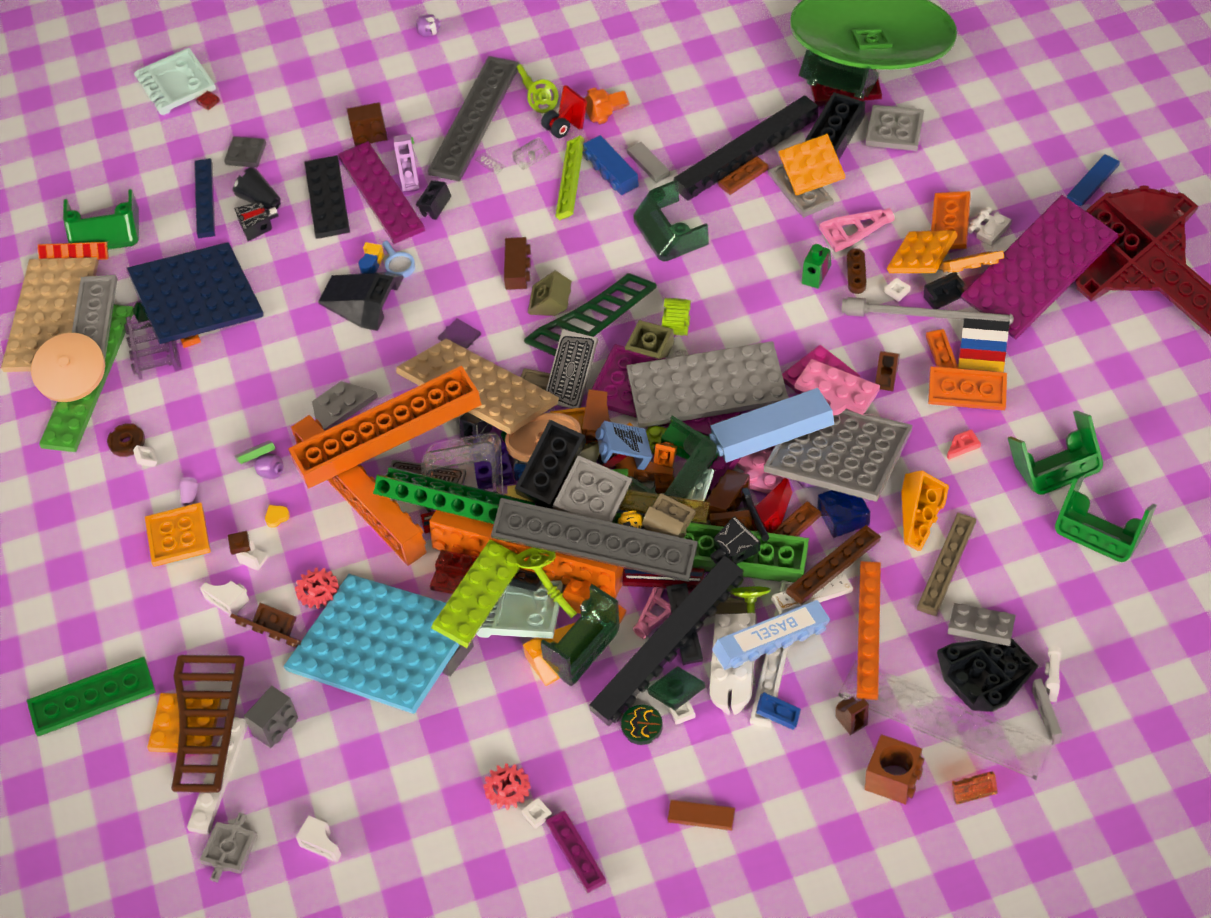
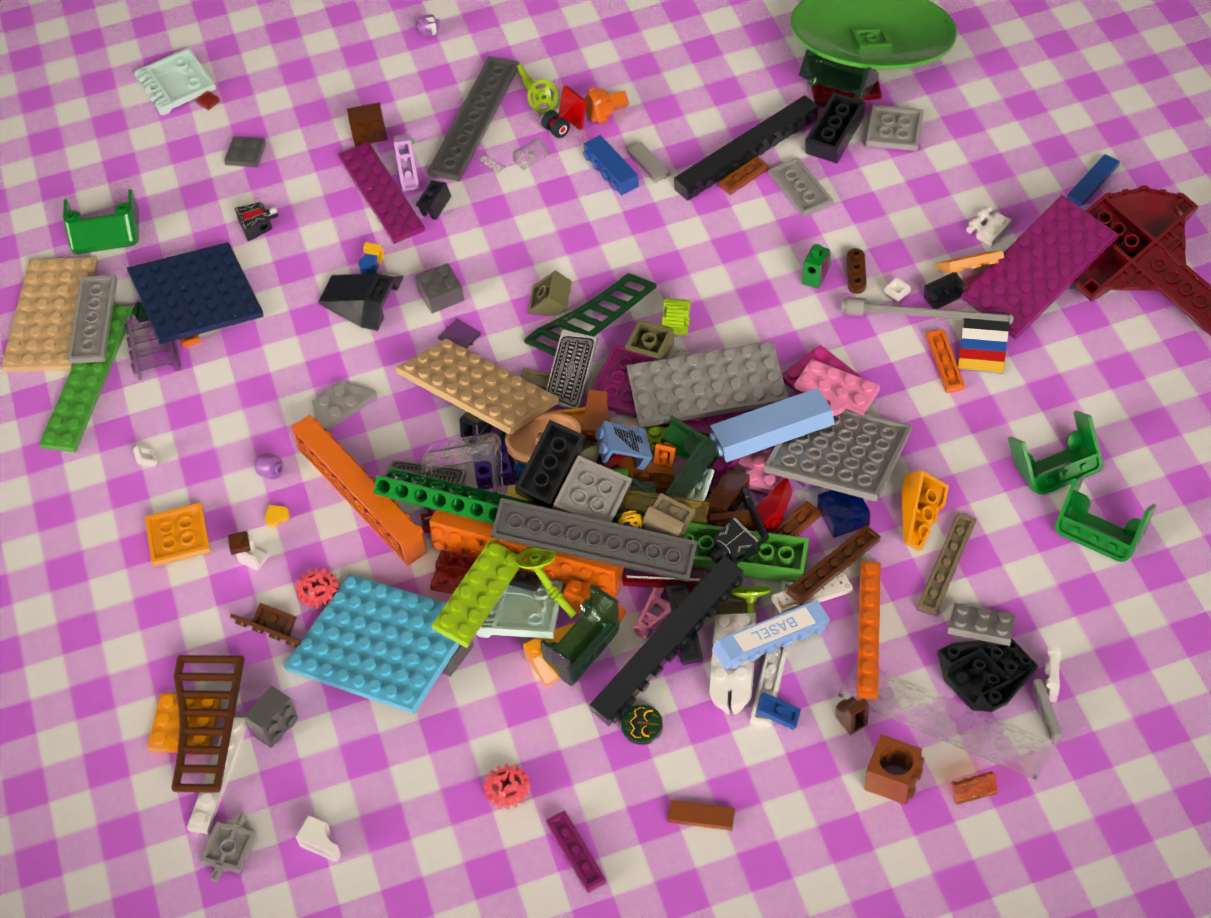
green plate [27,656,156,737] -> none
light nougat dish [31,333,105,402] -> none
tile [38,242,109,260] -> none
reddish brown tile [107,424,145,457] -> none
lavender cone [179,477,199,506] -> none
dark blue plate [194,158,215,239] -> none
white arch [200,581,249,615] -> none
black cone [233,167,281,210] -> none
bright green tile [234,440,275,464] -> none
orange brick [288,366,482,489] -> none
black plate [304,155,350,239] -> none
piece [382,241,415,278] -> none
reddish brown brick [504,237,531,290] -> none
white plate [521,798,552,829] -> none
lime plate [555,135,585,220] -> none
clear green windscreen [633,180,709,261] -> none
clear green plate [647,666,706,710] -> none
white plate [668,697,695,725] -> none
light orange plate [778,134,845,196] -> none
bright pink plate [819,208,894,252] -> none
reddish brown arch [875,351,900,391] -> none
light orange plate [887,230,957,273] -> none
orange plate [928,366,1007,411] -> none
orange plate [931,191,971,249] -> none
coral tile [947,429,981,459] -> none
none -> dark grey brick [415,263,465,314]

